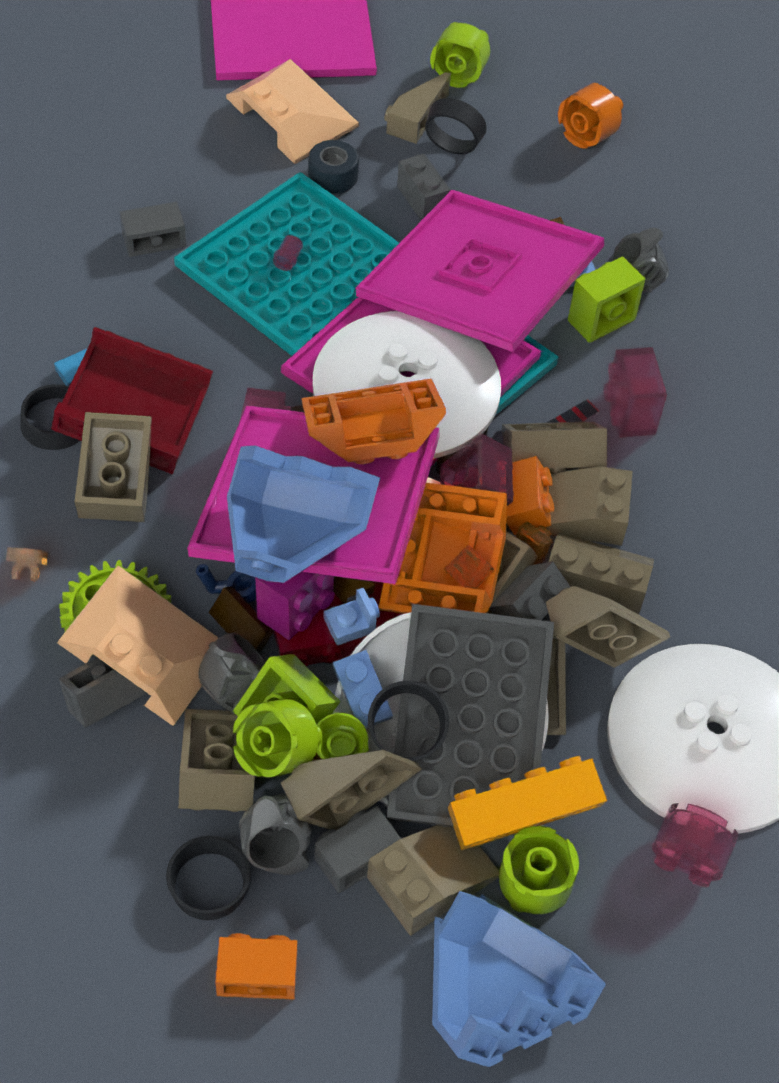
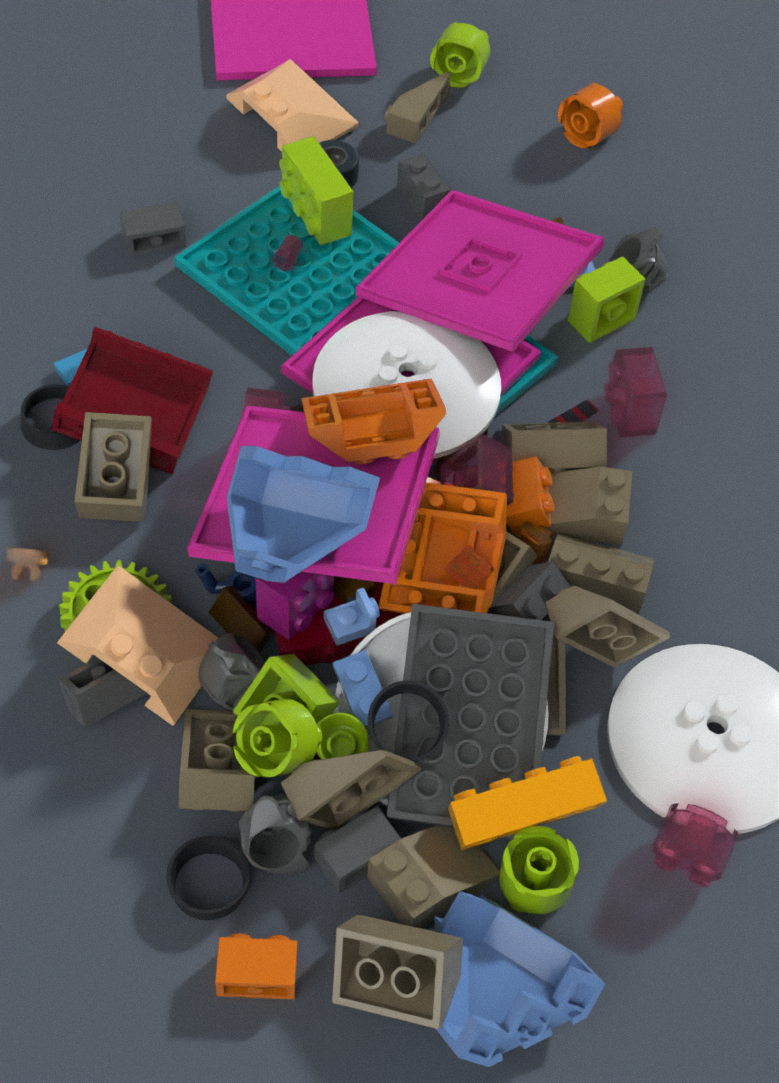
black tyre [425,98,487,154] -> none
none -> lime brick [279,136,354,245]
none -> dark tan slope [332,914,463,1029]

